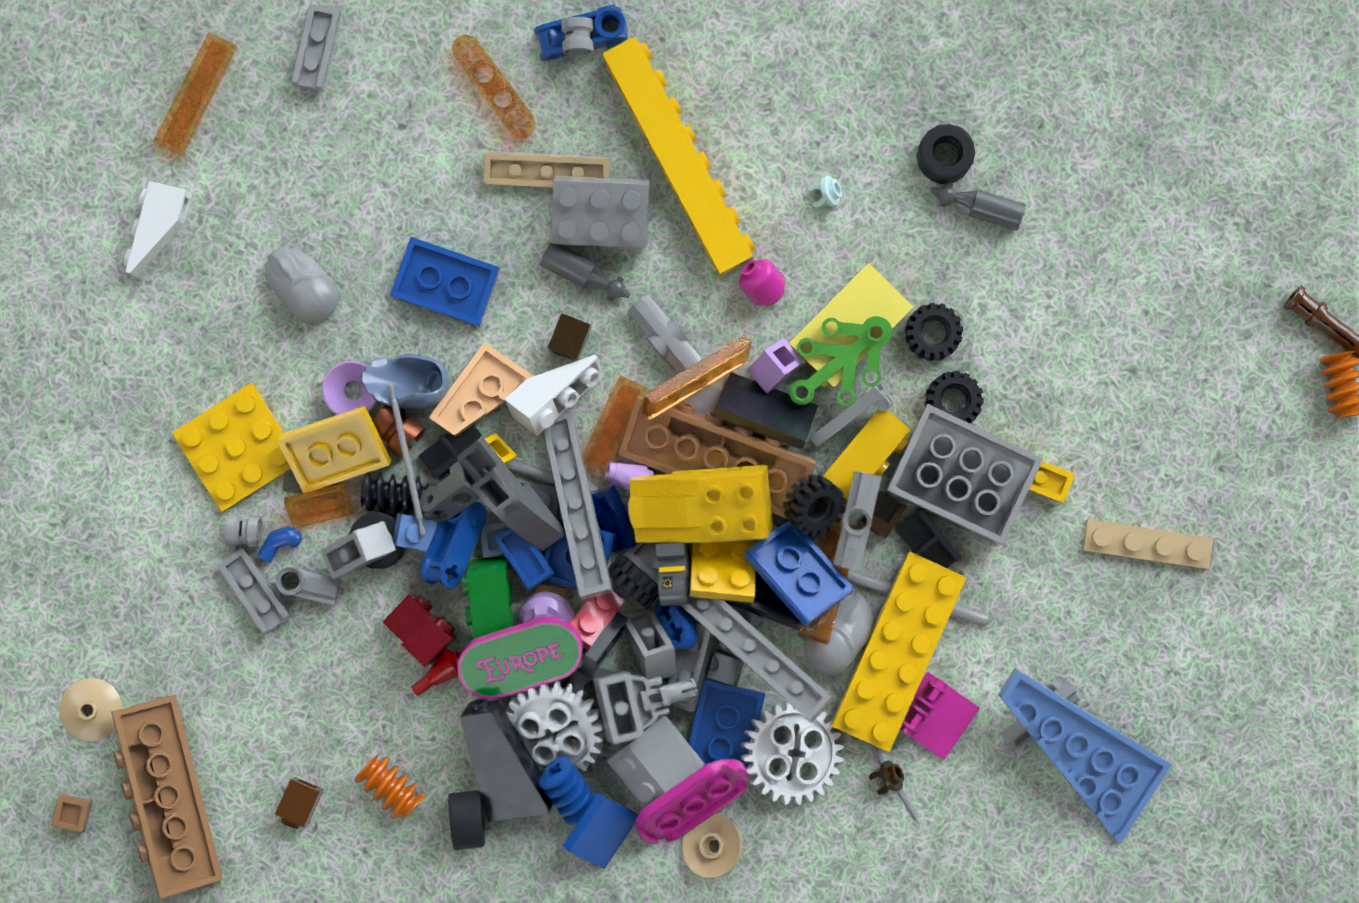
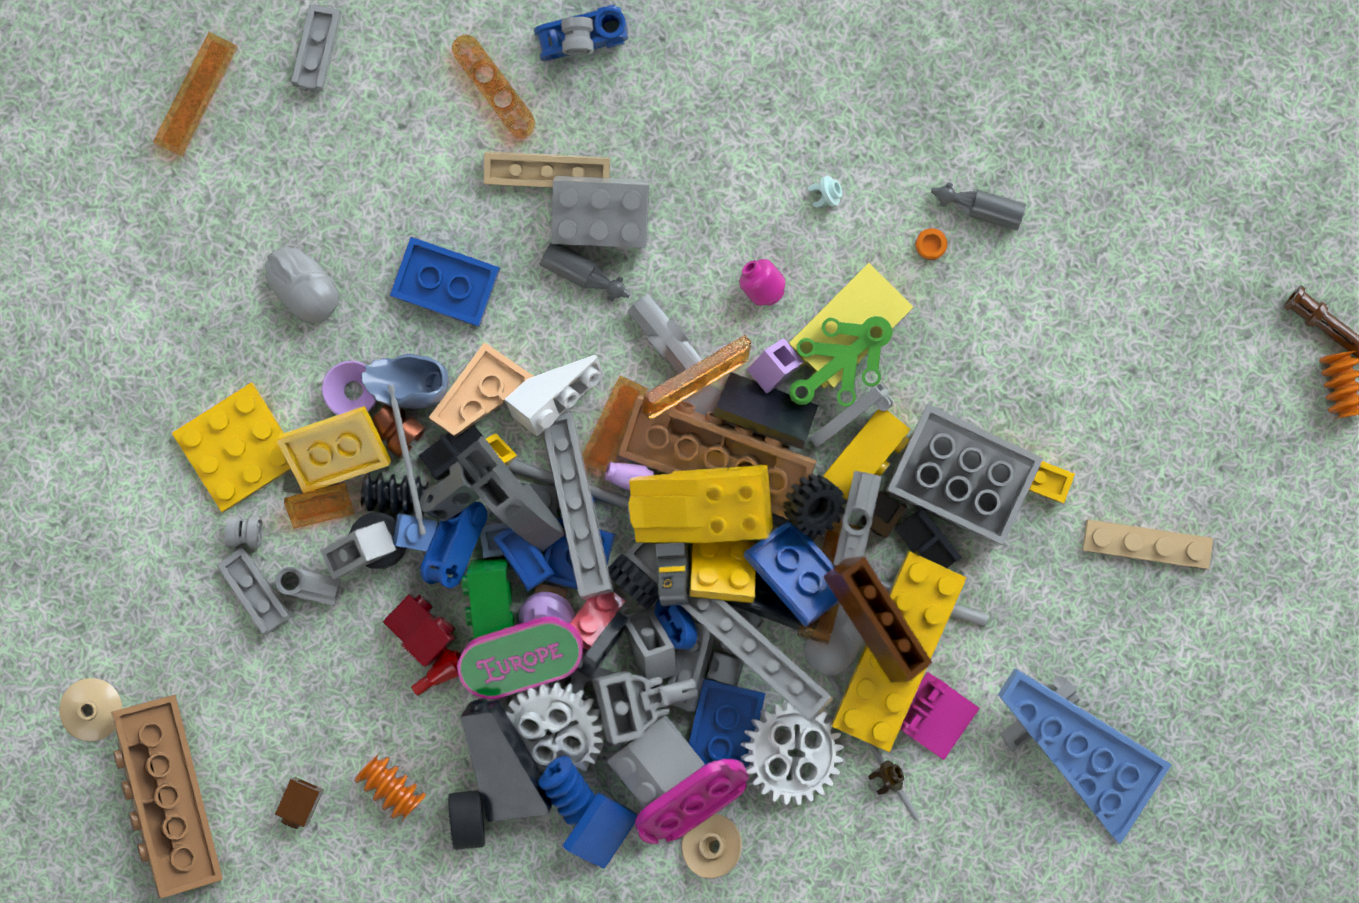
medium nougat plate [51,793,93,833] -> none
white slope [124,181,192,277] -> none
blue arm [257,526,302,563] -> none
dark brown panel [548,314,592,361] -> none
clear blue plate [591,485,638,552] -> none
yellow brick [602,36,756,278] -> none
black tyre [904,303,963,361] -> none
black tyre [917,124,975,184] -> none
black tyre [925,371,984,423] -> none
none -> reddish brown brick [823,556,933,682]
none -> orange tile [915,228,947,260]

